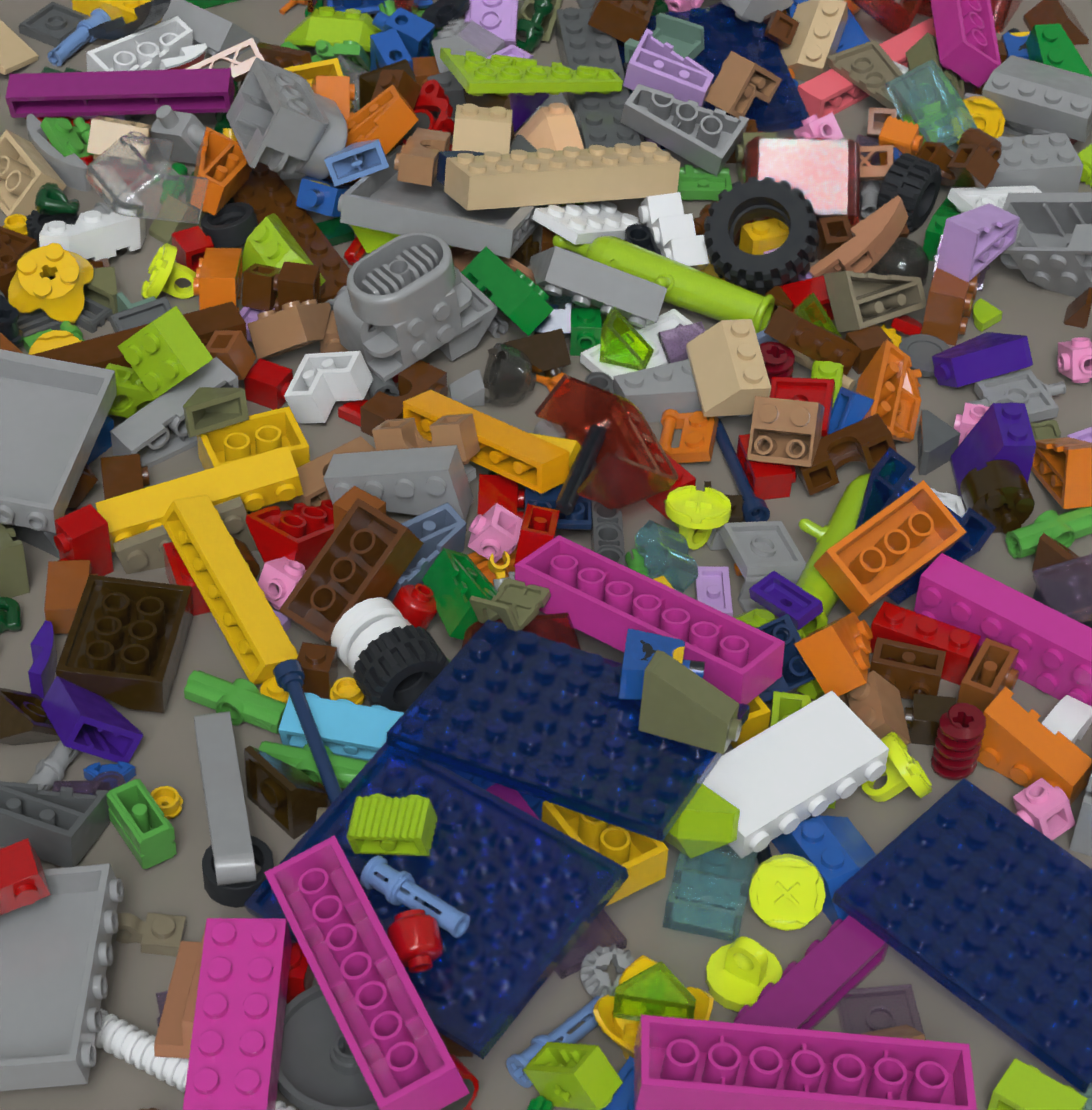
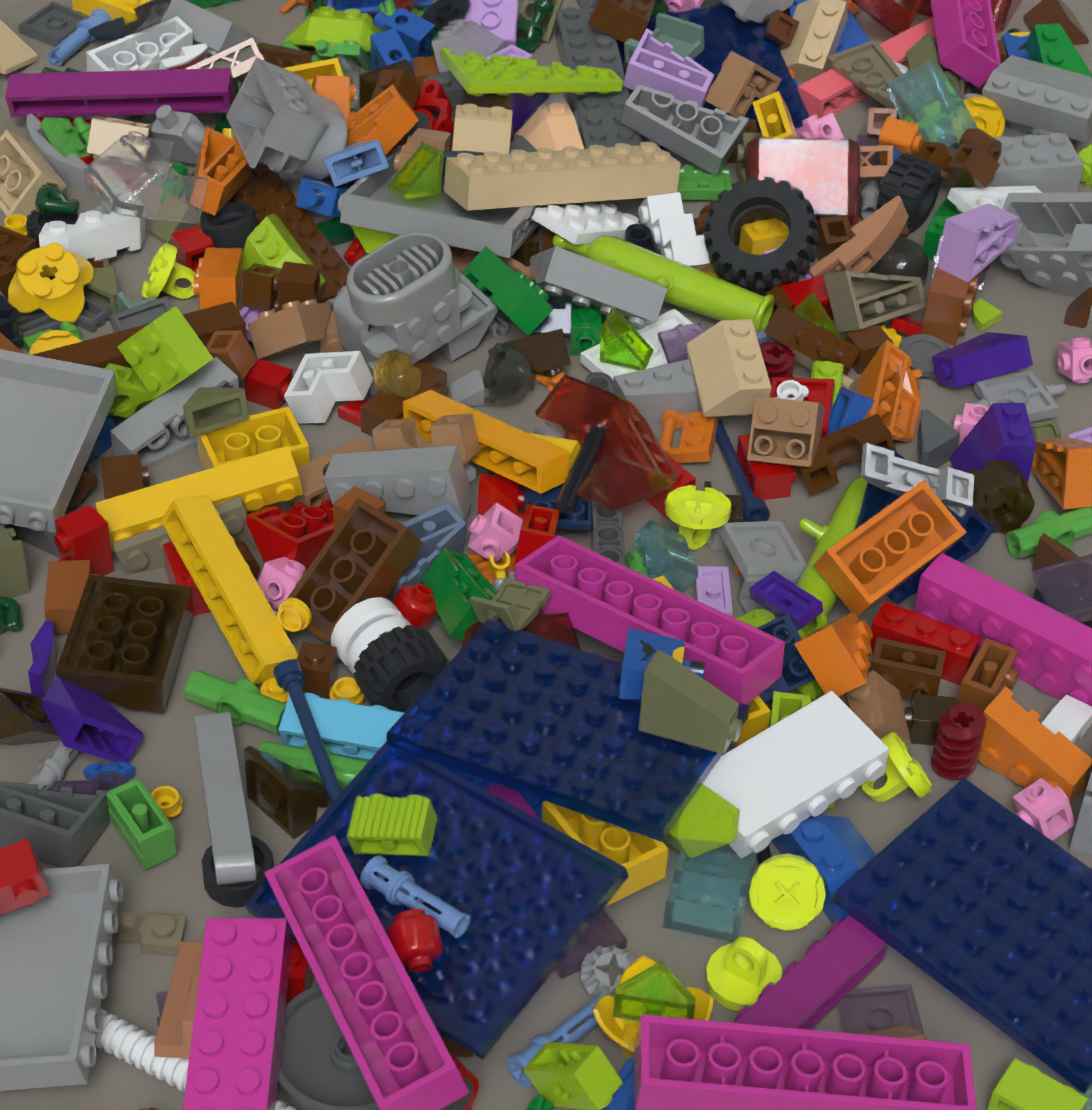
none -> yellow plate [277,598,312,632]
none -> clear yellow hair [373,349,422,399]
none -> clear neon green slope [387,142,444,200]
none -> yellow brick [752,91,803,164]
none -> white plate [775,380,809,401]
none -> light grey slope [860,443,975,508]

